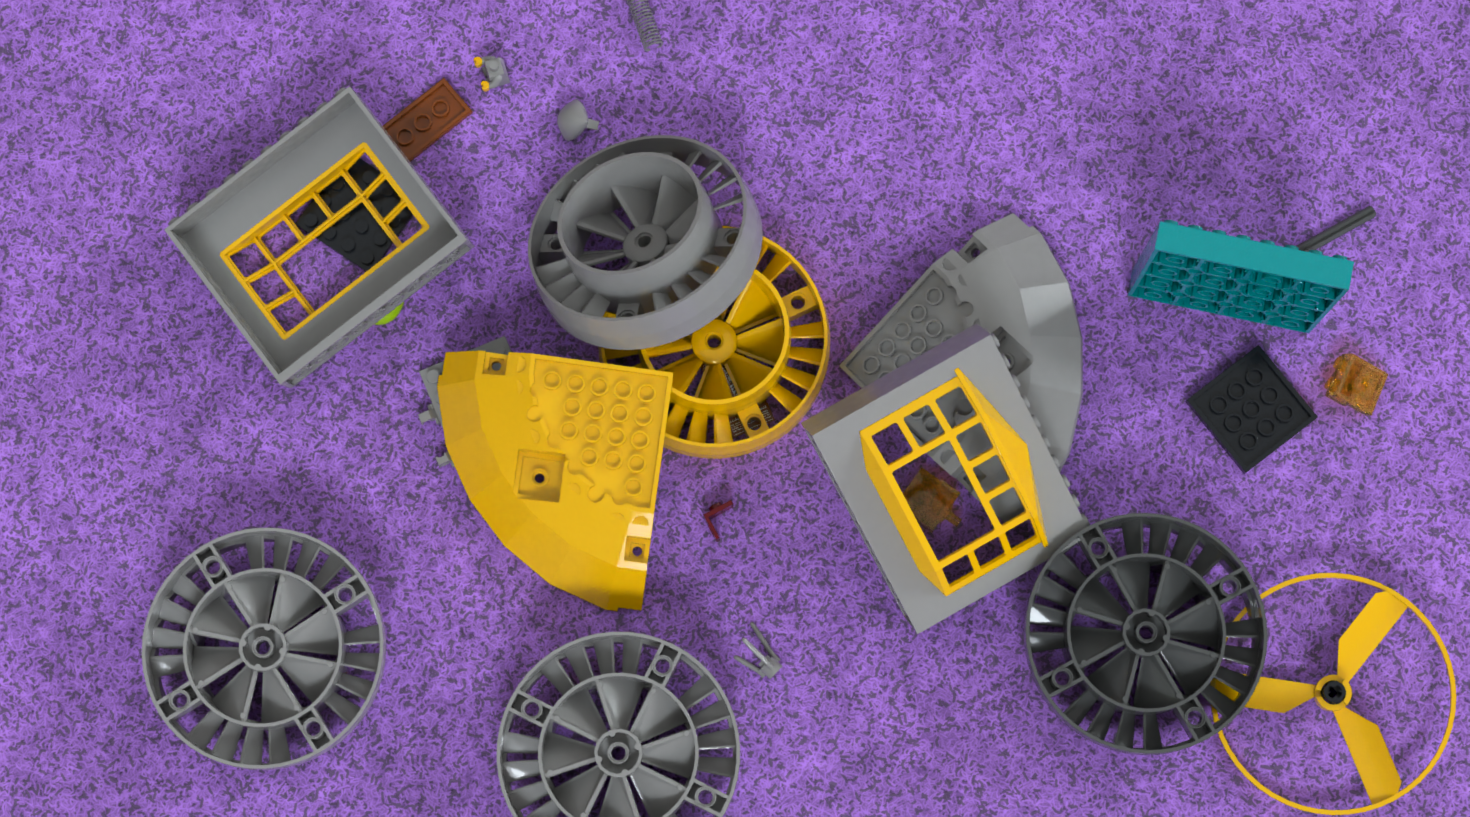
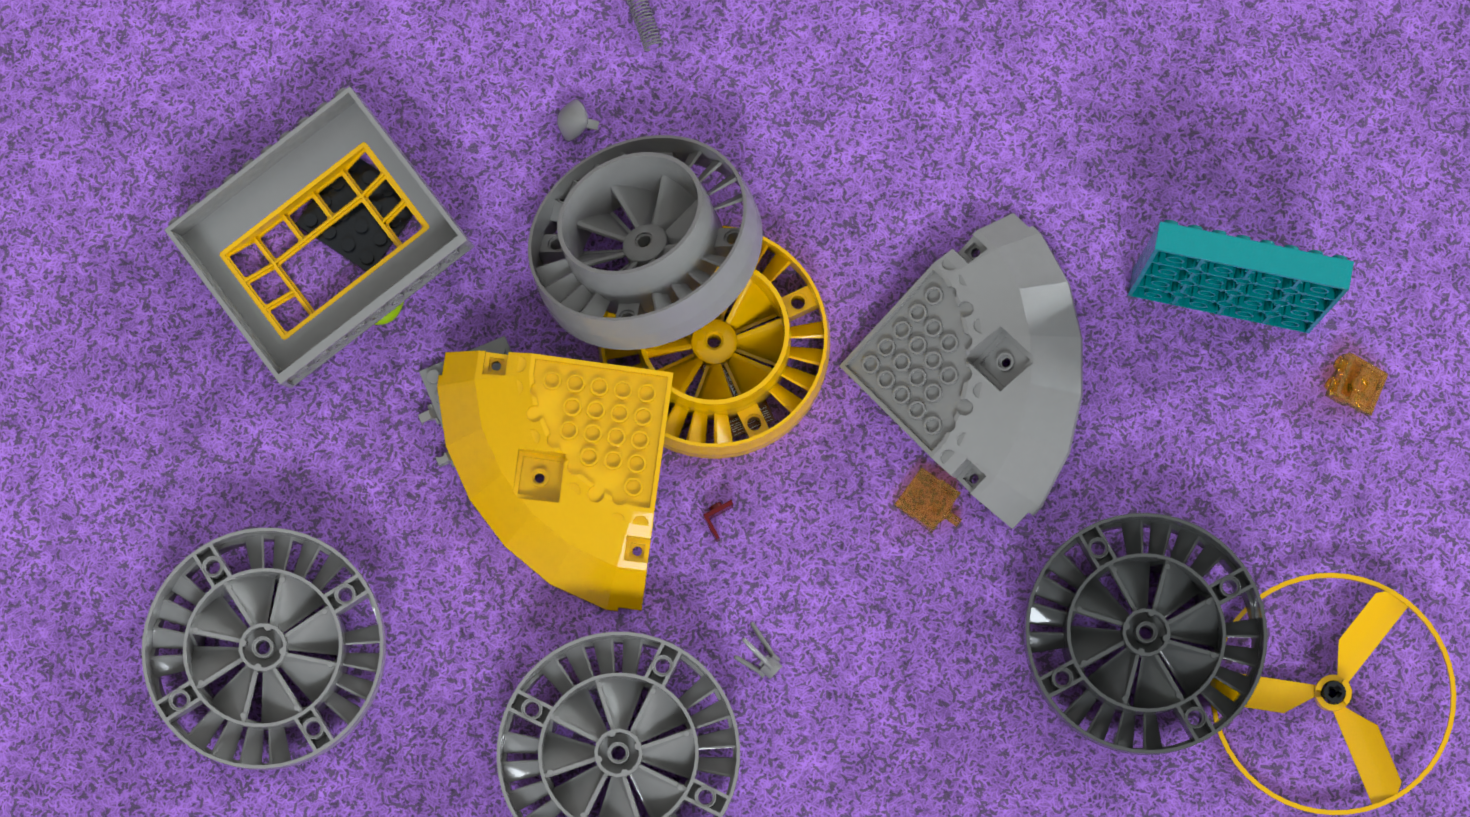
dark orange tile [383,78,473,162] -> none
light grey piece [473,56,510,92] -> none
light grey panel [801,323,1091,634] -> none
black plate [1185,345,1318,474] -> none
dark grey axle [1297,206,1376,252] -> none

